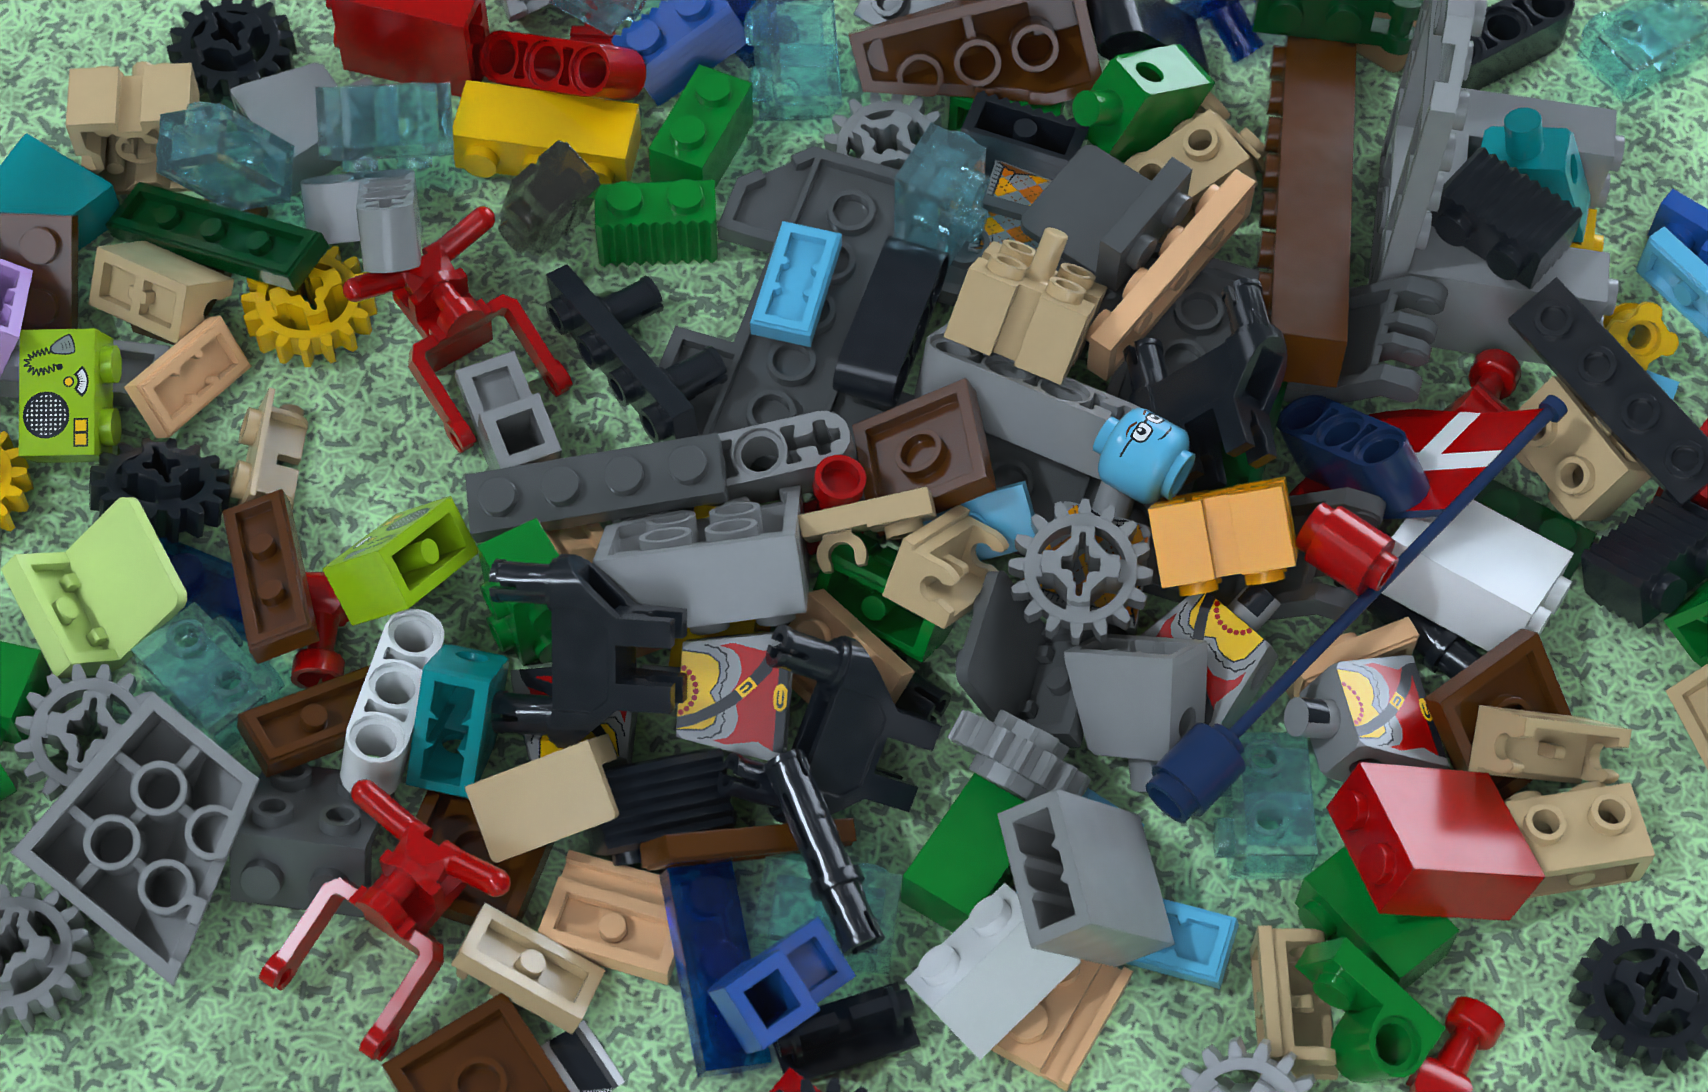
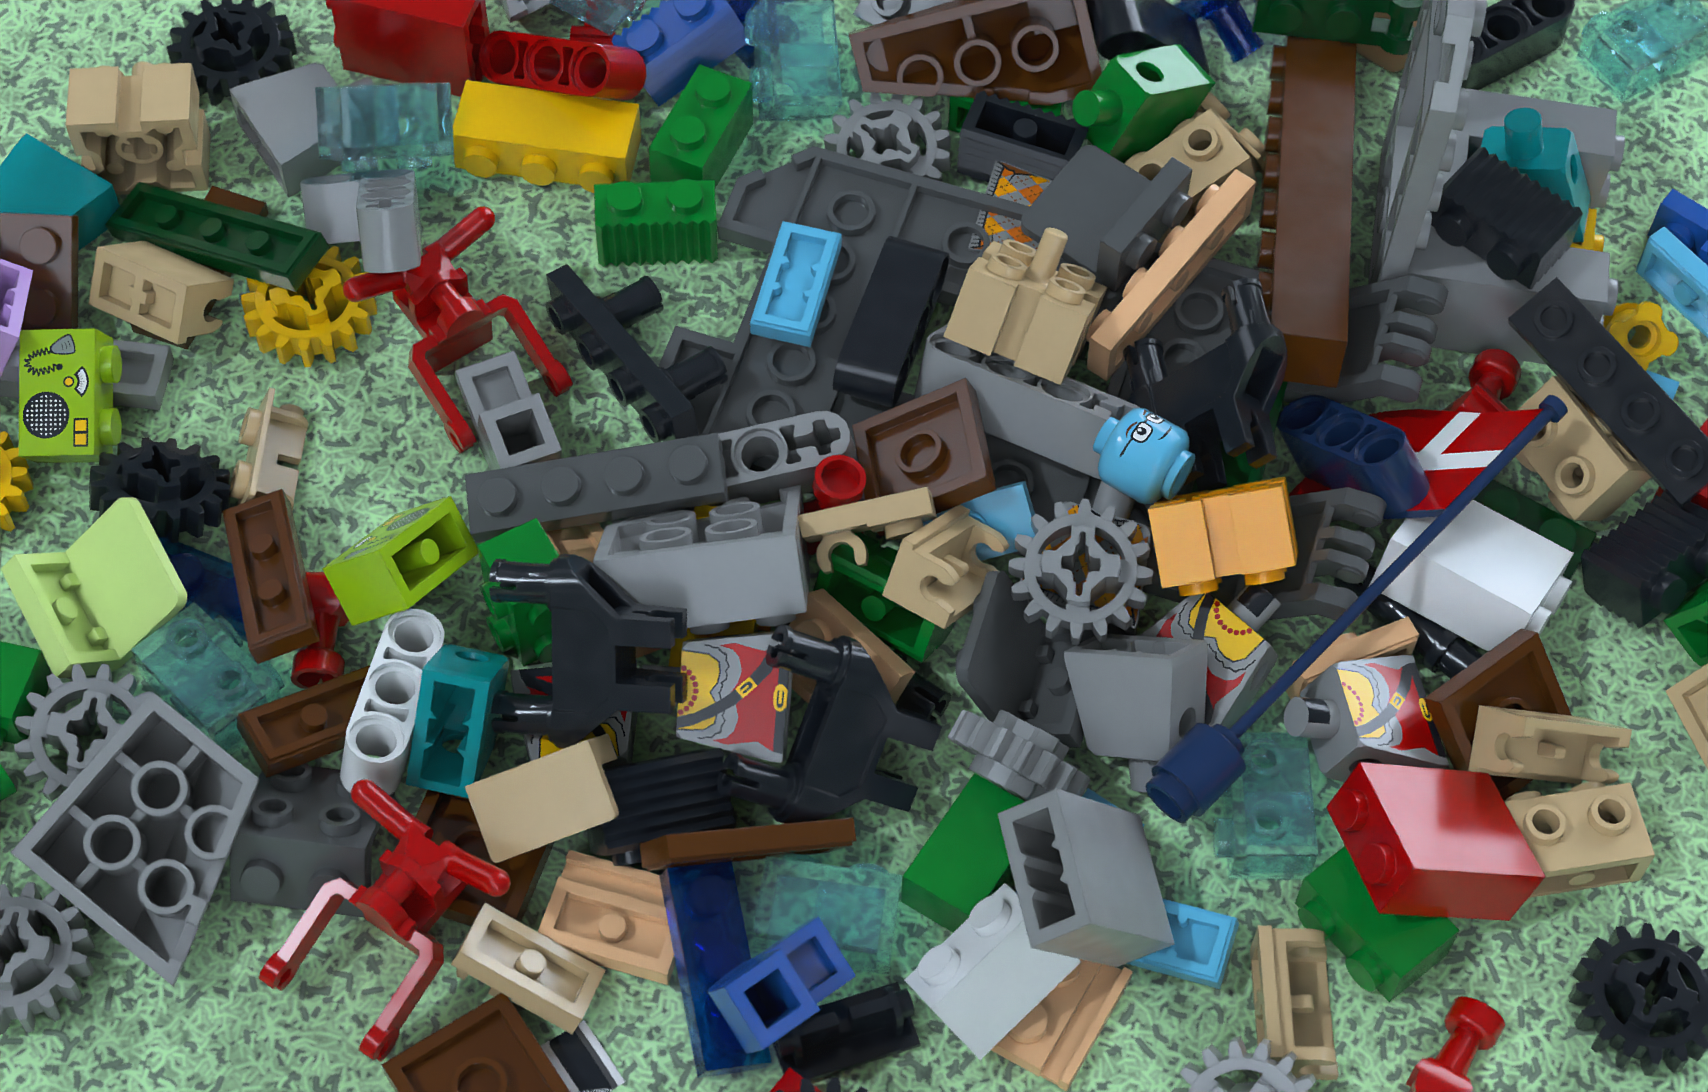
light nougat plate [124,316,252,439] -> none
clear light blue brick [156,102,294,210] -> none
clear smoke brick [498,140,601,257] -> none
black pin [763,749,885,957] -> none
clear light blue brick [894,122,990,268] -> none
green plate [1294,937,1445,1083] -> none
red brick [1295,502,1399,596] -> none

